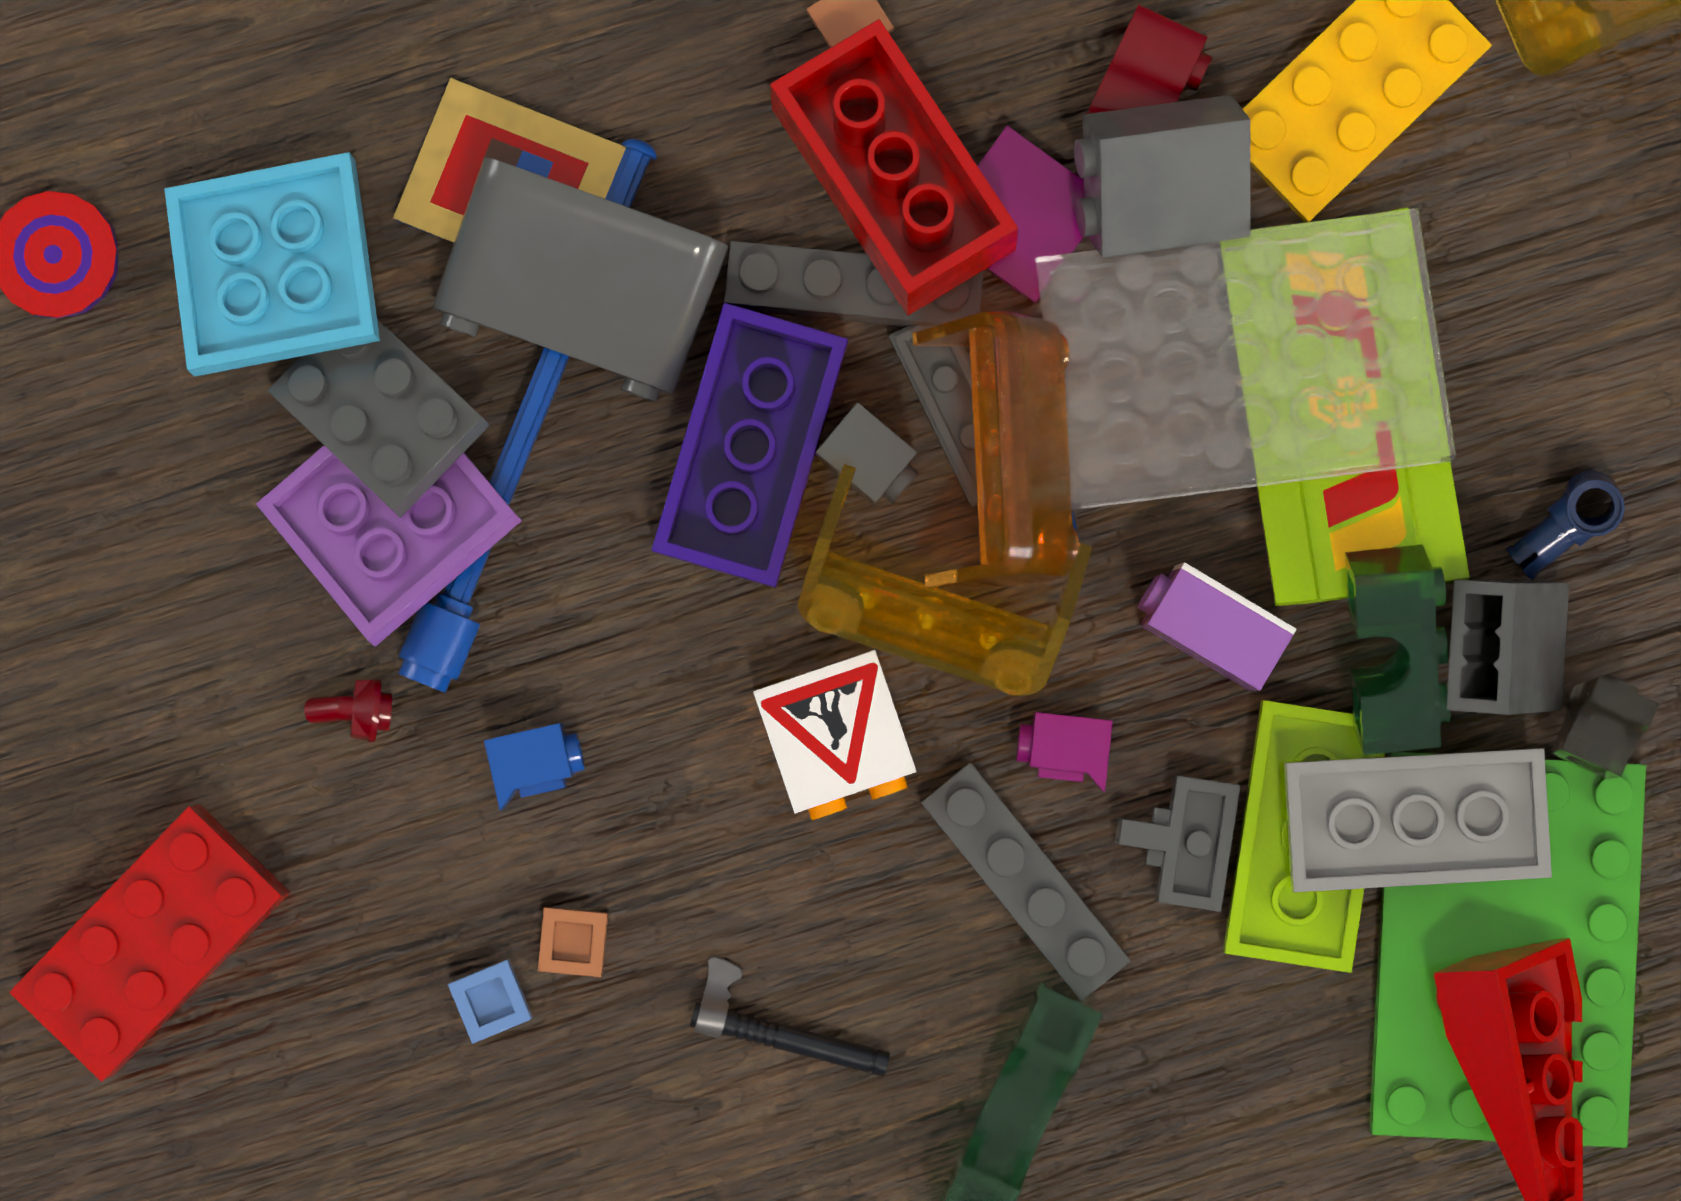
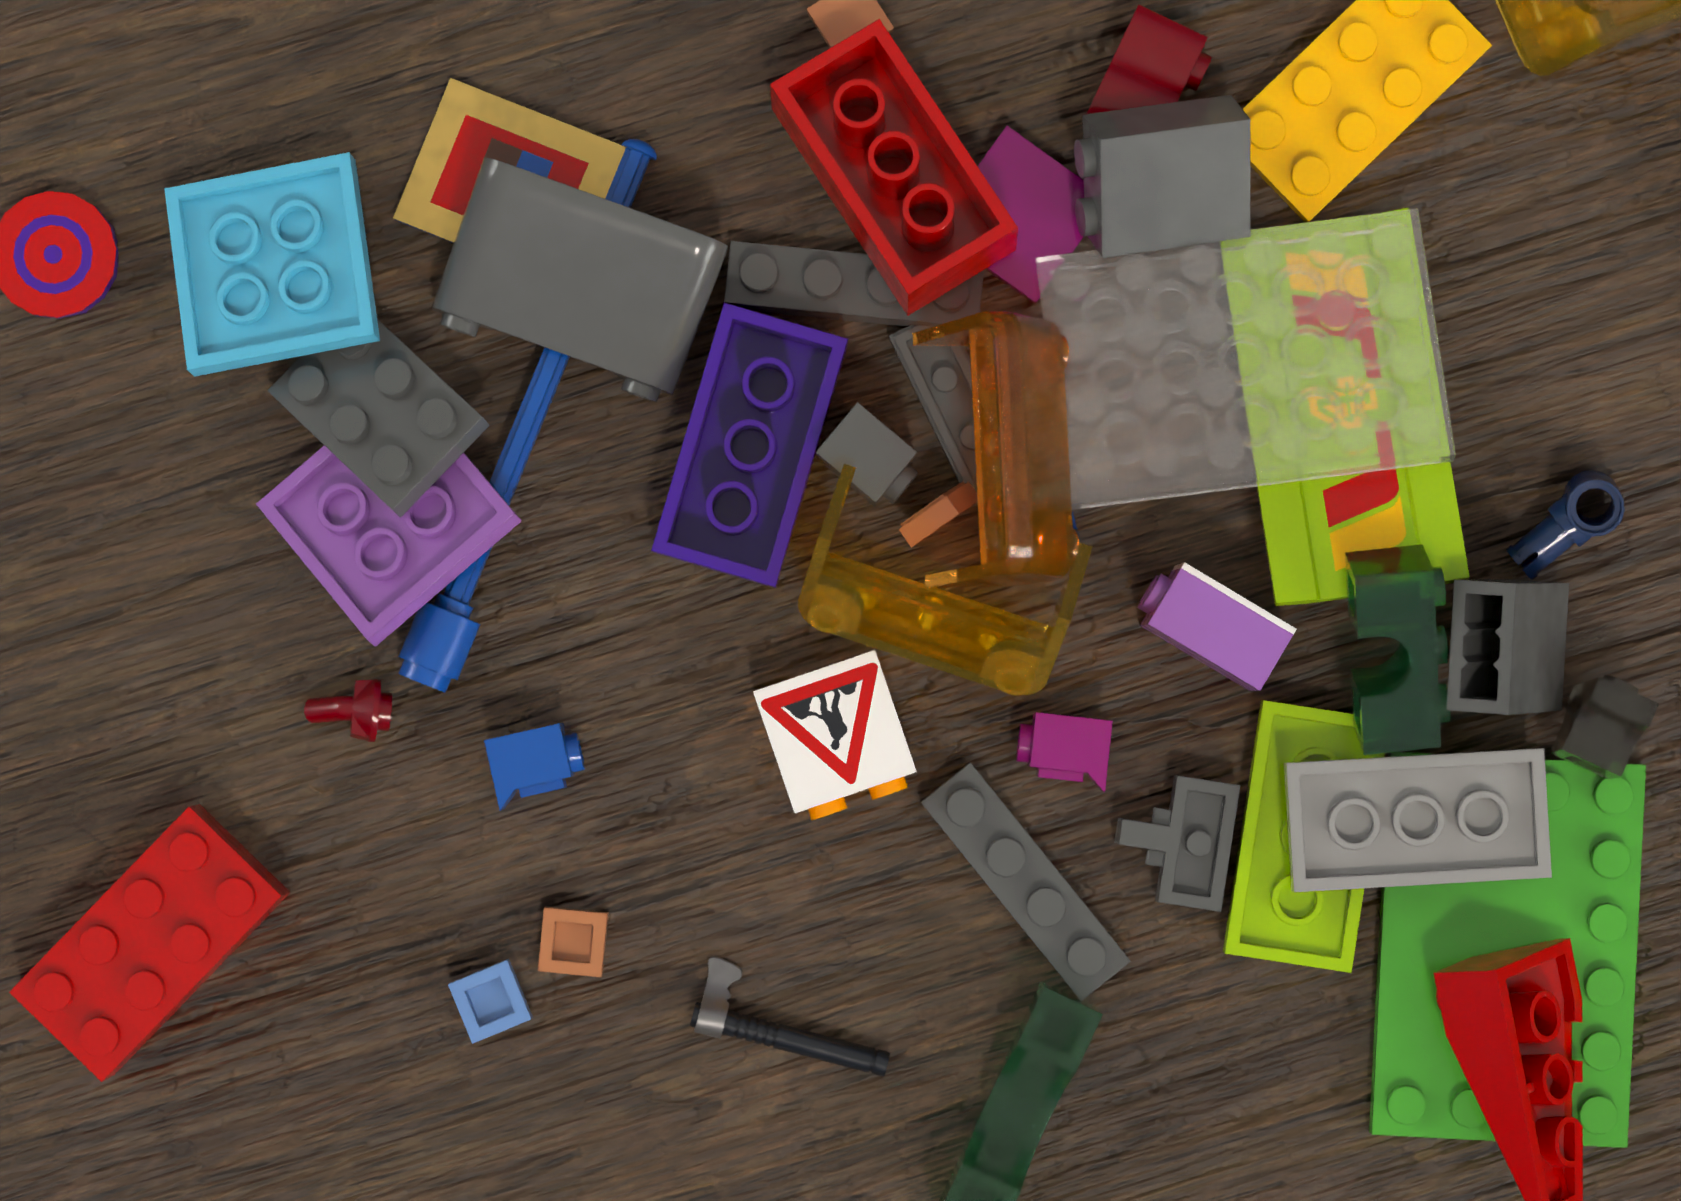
none -> nougat tile [899,481,981,548]

